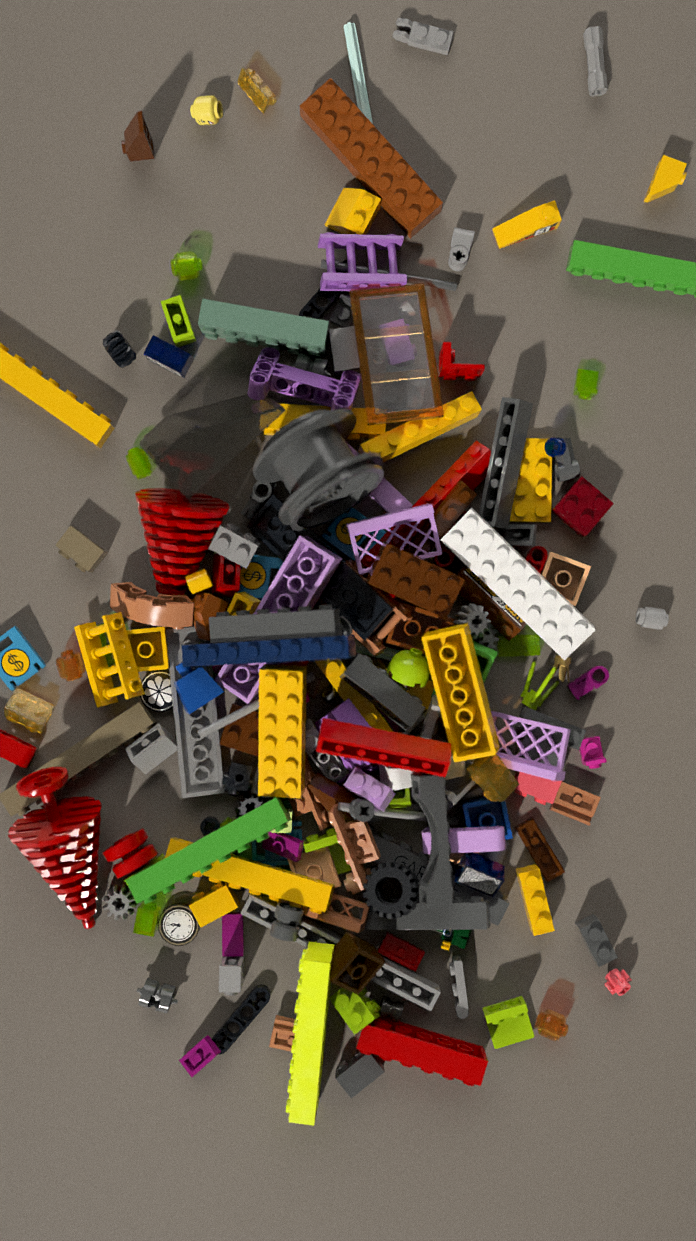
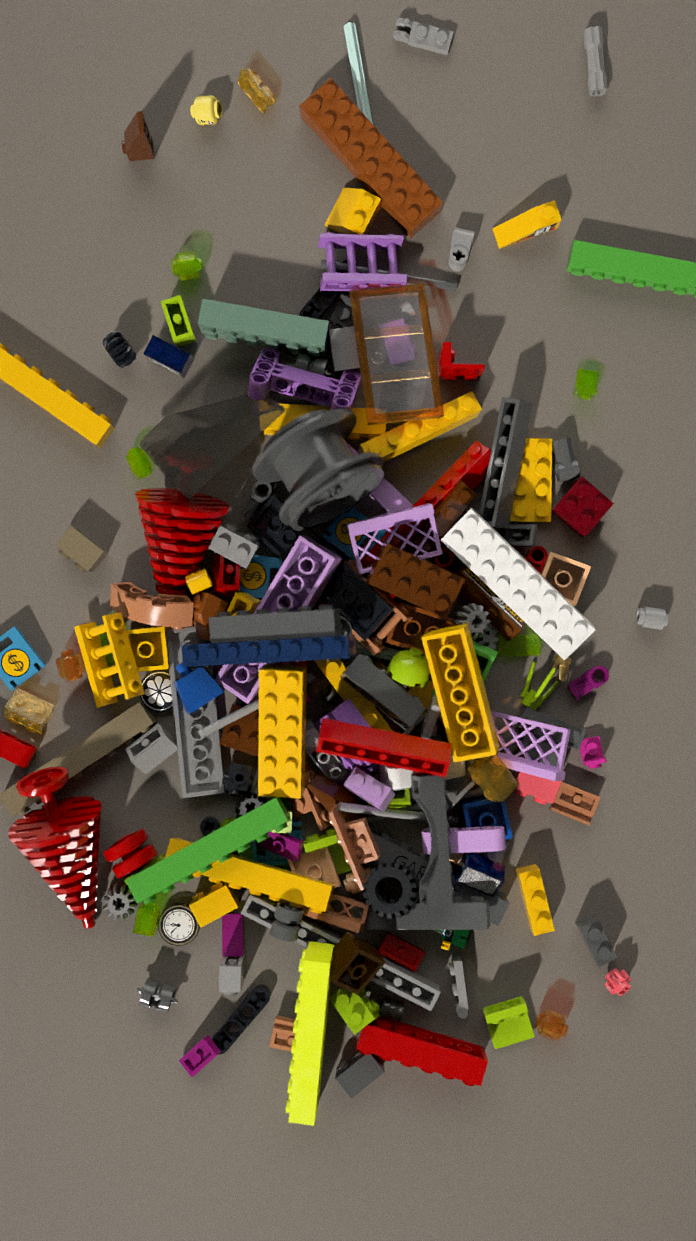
dark grey wheel [349,798,375,822] -> none
reddish brown tile [514,817,565,883] -> none
clear blue bush [545,438,566,457] -> none
yellow slope [644,155,687,203] -> none

